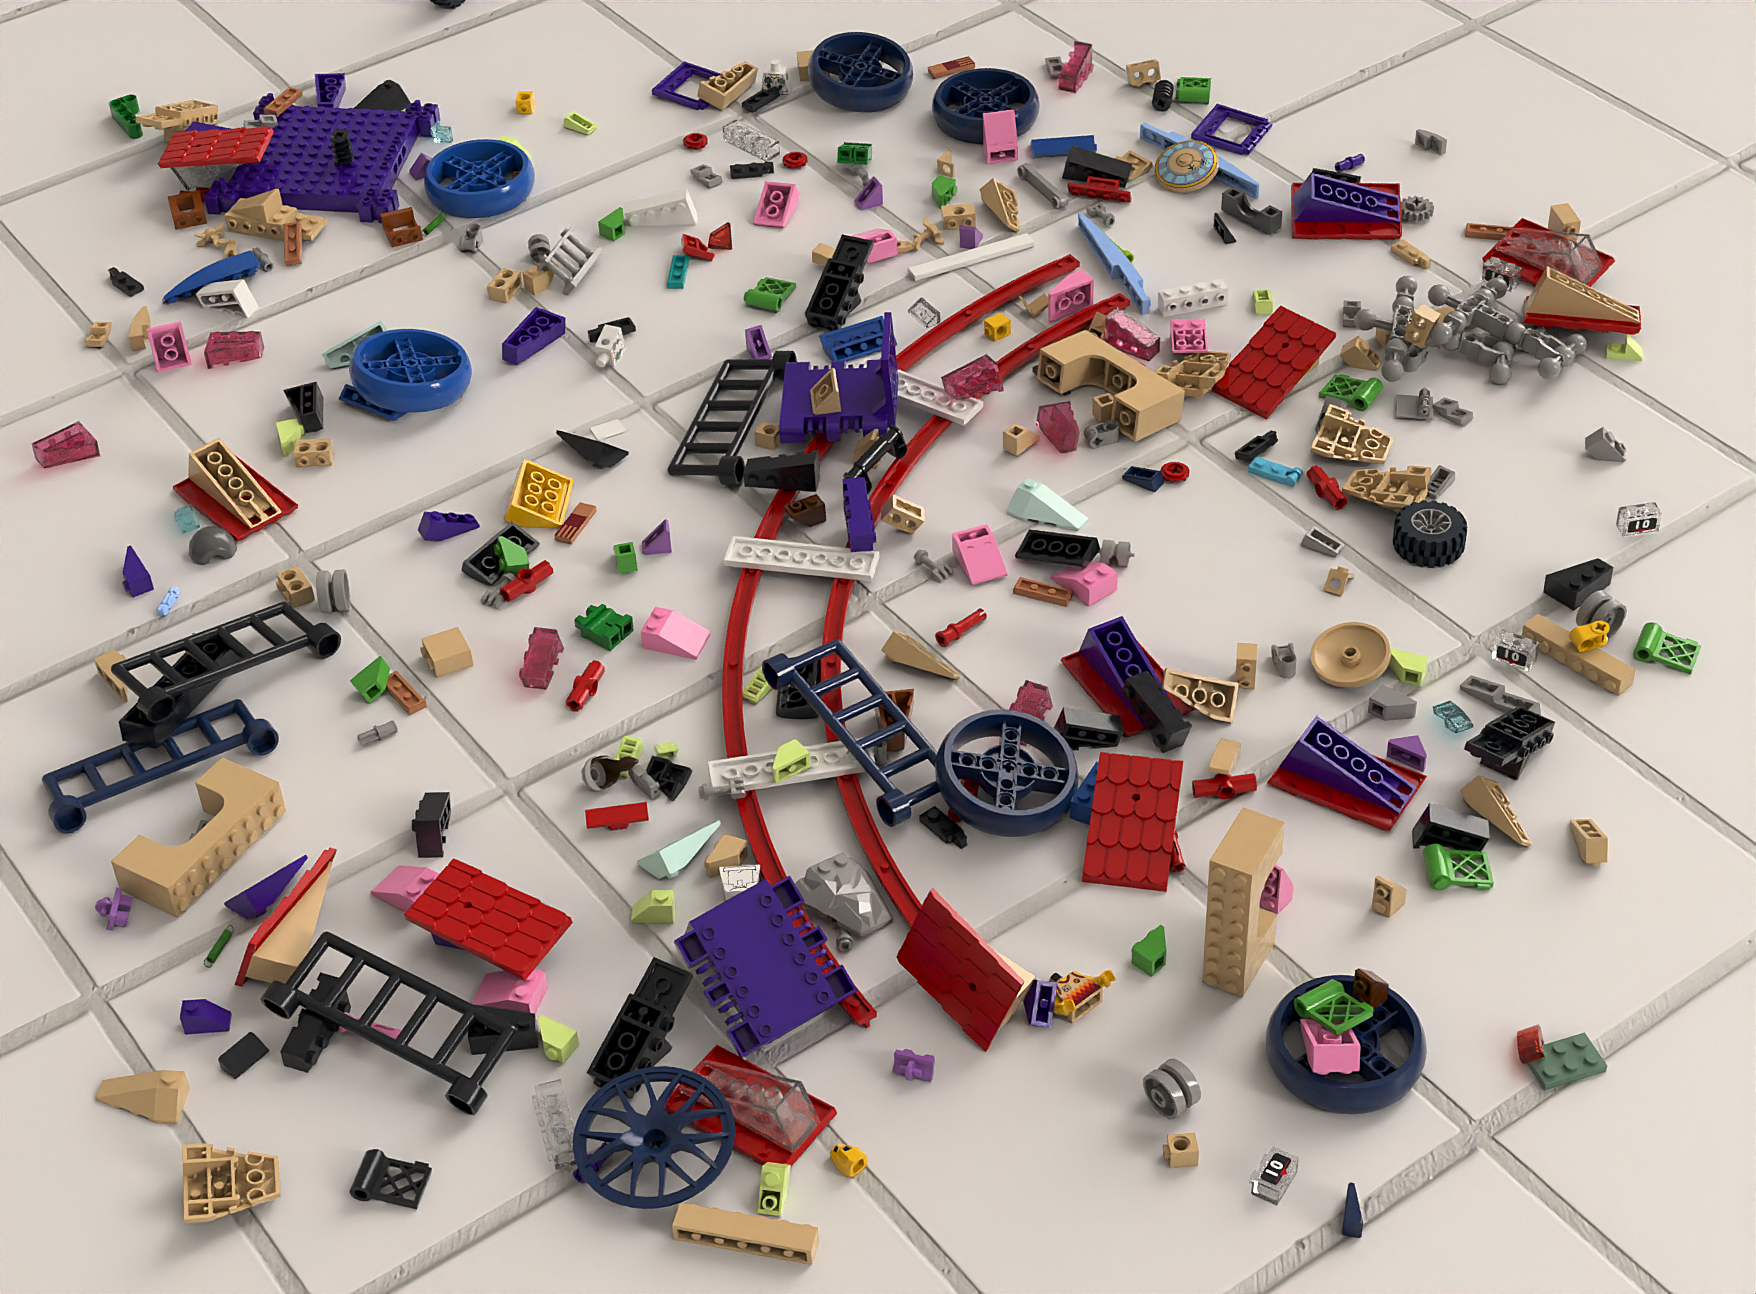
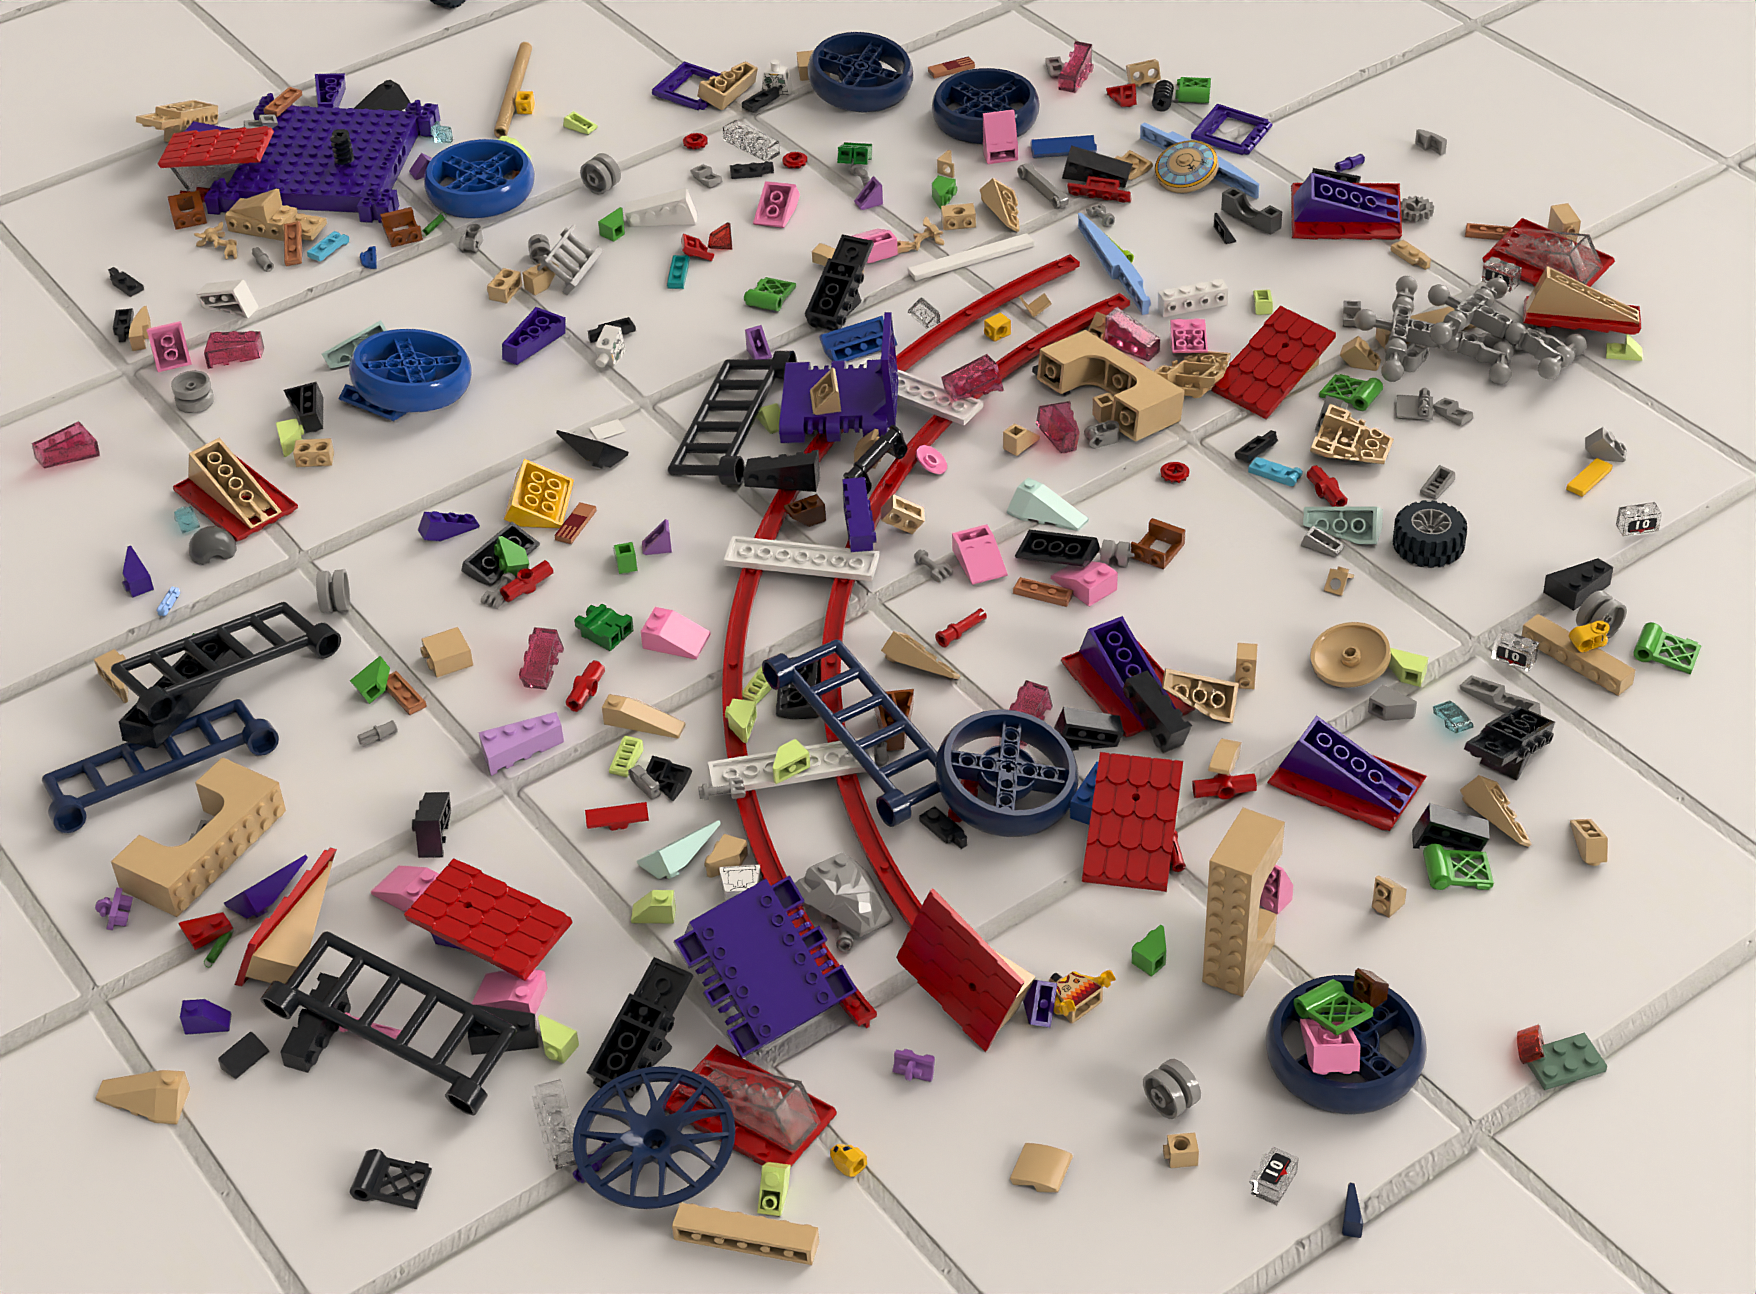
tan slope [85,321,112,347] -> none
green beam [109,94,143,139] -> none
blue wedge [162,250,260,304] -> none
tan wedge [182,1143,280,1223] -> none
tan brick [276,566,315,608] -> none
piece [581,755,639,791] -> none
yellowish green slope [654,741,678,759] -> none
tan brick [754,422,782,451] -> none
medium lavender slope [959,225,983,249] -> none
bright pink slope [1048,269,1094,323] -> none
dark blue slope [1122,466,1164,492] -> none
light grey piece [1271,643,1296,678] -> none
tan wedge [1342,466,1431,512] -> none
medium lavender slope [1386,735,1427,772] -> none
tan brick [1404,304,1441,348] -> none
none -> black hinge [113,308,134,342]
none -> light grey wheel [171,370,214,413]
none -> red wing [178,912,233,950]
none -> medium azure plate [307,231,349,261]
none -> blue tile [360,246,377,269]
none -> lavender wedge [478,712,564,776]
none -> tan piece [494,42,532,138]
none -> light grey wheel [580,153,621,194]
none -> tan wedge [602,694,685,739]
none -> yellowish green slope [725,699,757,743]
none -> yellowish green slope [756,403,781,434]
none -> bright pink dish [916,445,947,474]
none -> tan slope [1010,1143,1073,1192]
none -> red wing [1106,83,1137,107]
none -> dark orange panel [1130,518,1186,569]
none -> light aqua wedge [1303,507,1383,544]
none -> yellow tile [1566,458,1613,497]

